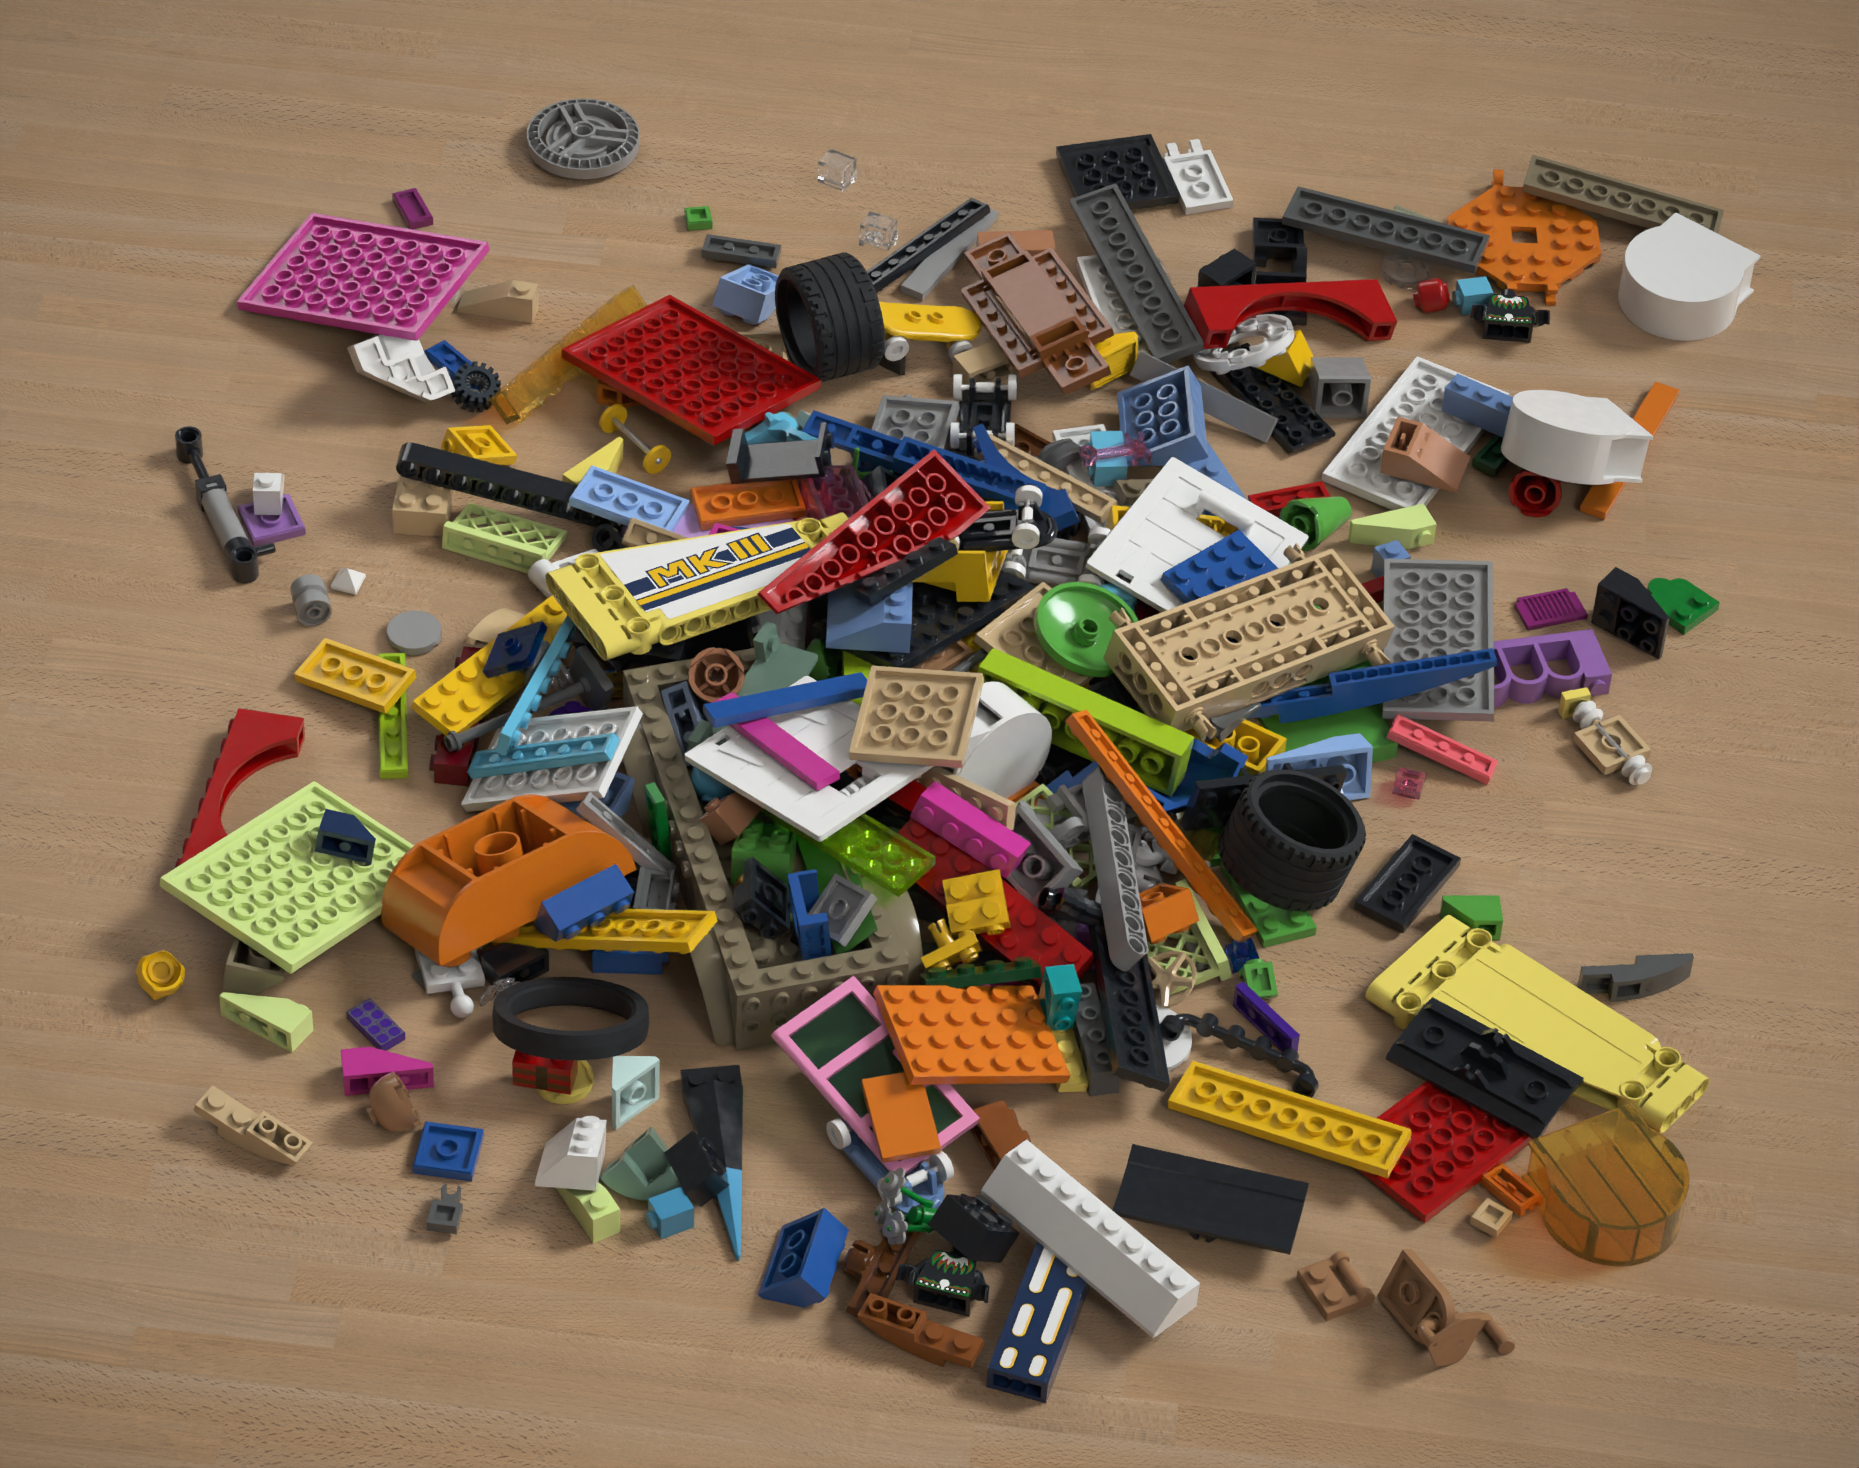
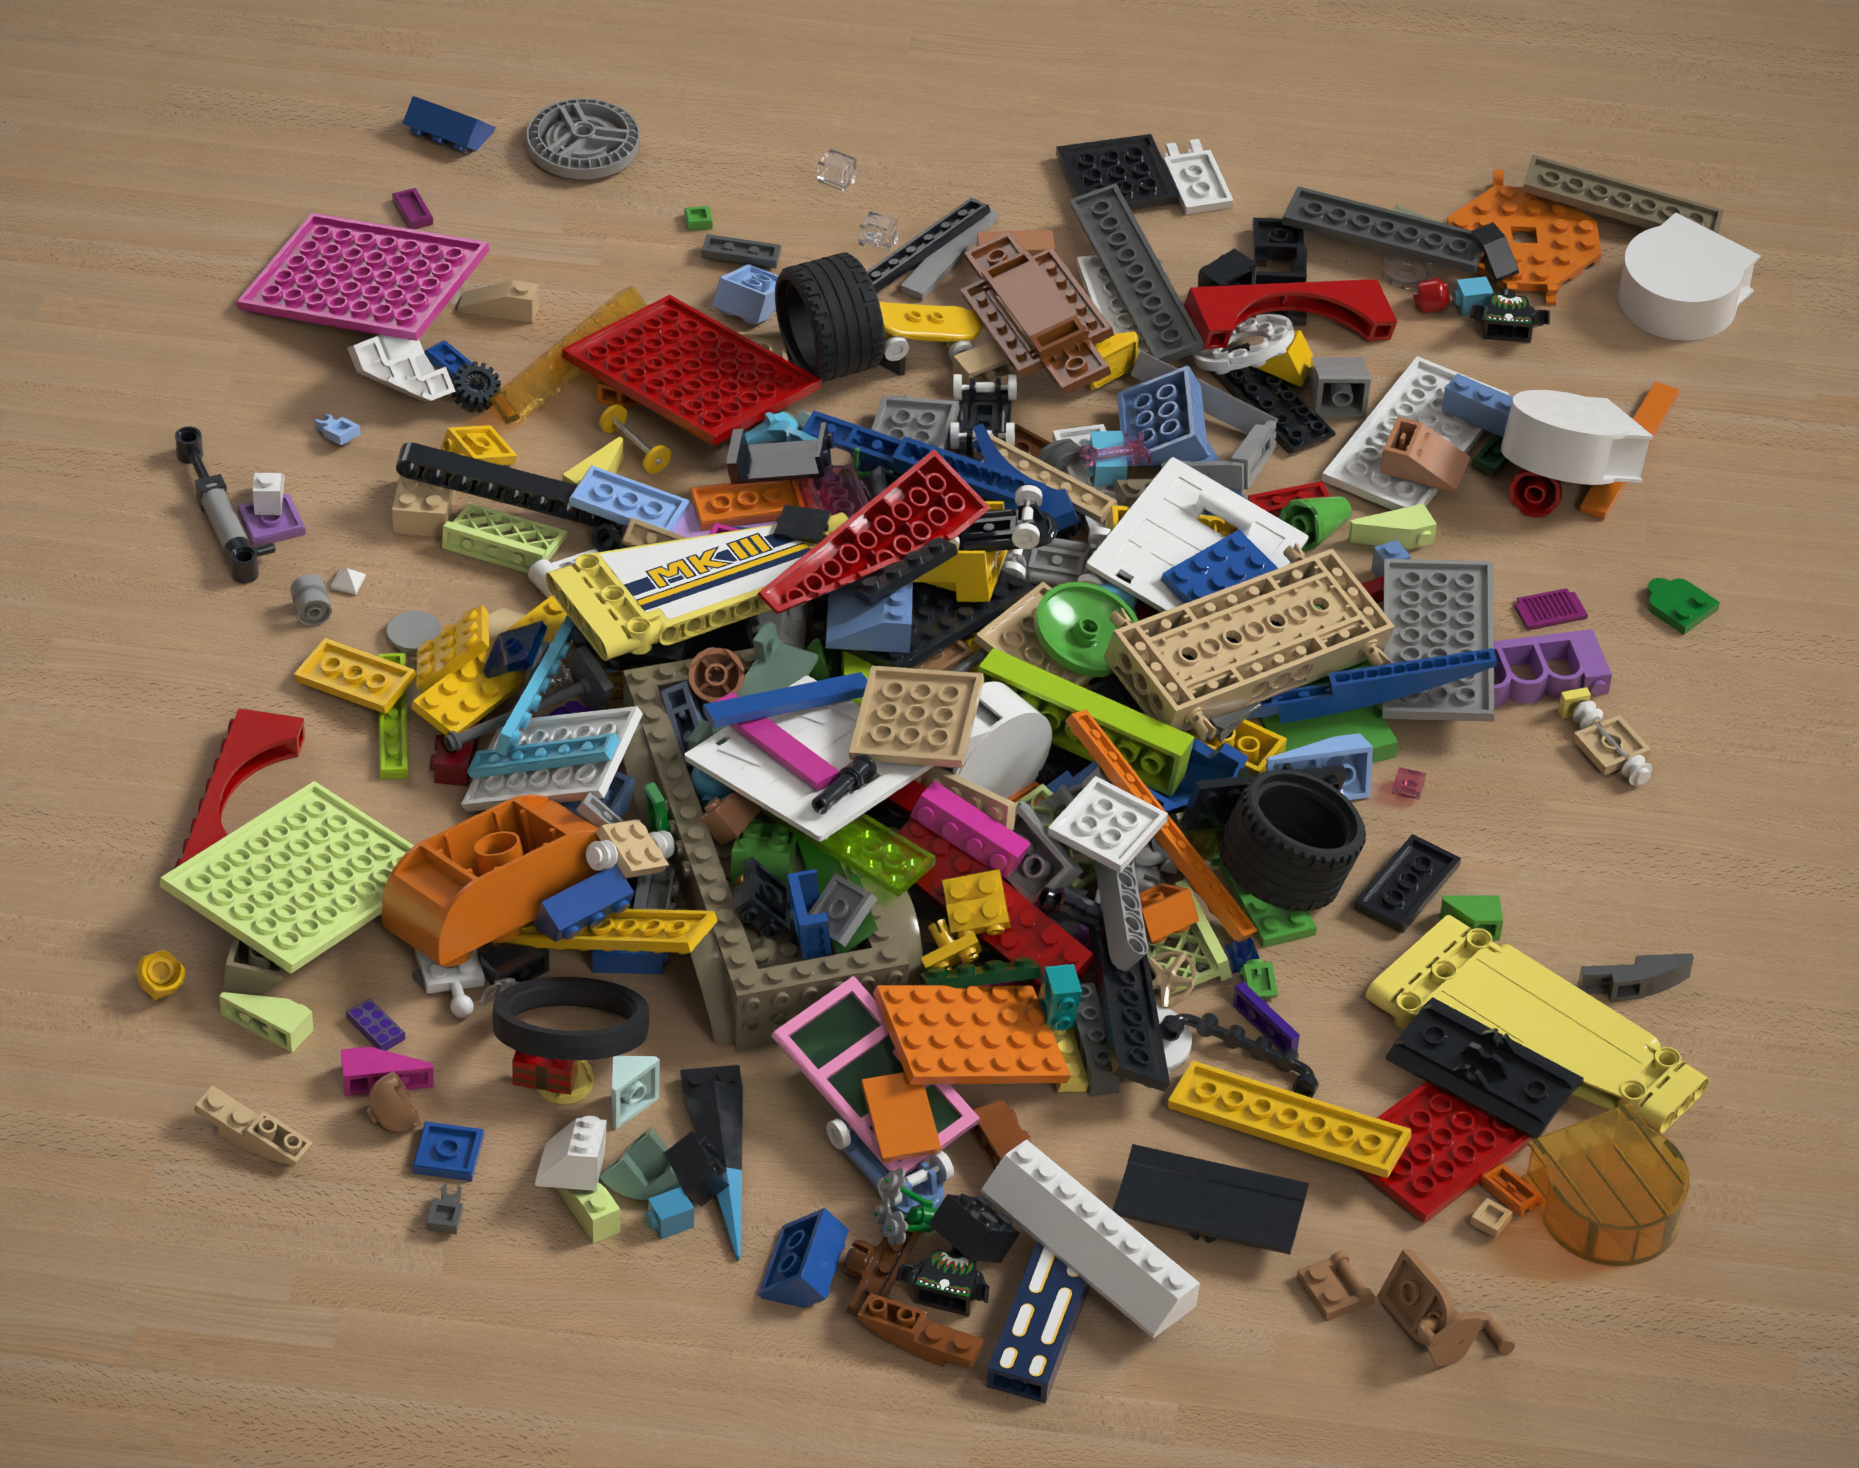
slope [315,809,376,864] -> none
coral tile [1386,714,1498,785] -> none
black slope [1591,567,1669,659] -> none
none -> light blue plate [315,414,361,445]
none -> blue slope [402,96,496,152]
none -> yellow plate [416,604,489,693]
none -> tan plate [586,819,675,878]
none -> black piece [774,505,831,544]
none -> black pin [811,754,877,815]
none -> white plate [1048,776,1168,873]
none -> light grey hinge [1161,421,1276,490]
none -> black slope [1471,222,1519,282]

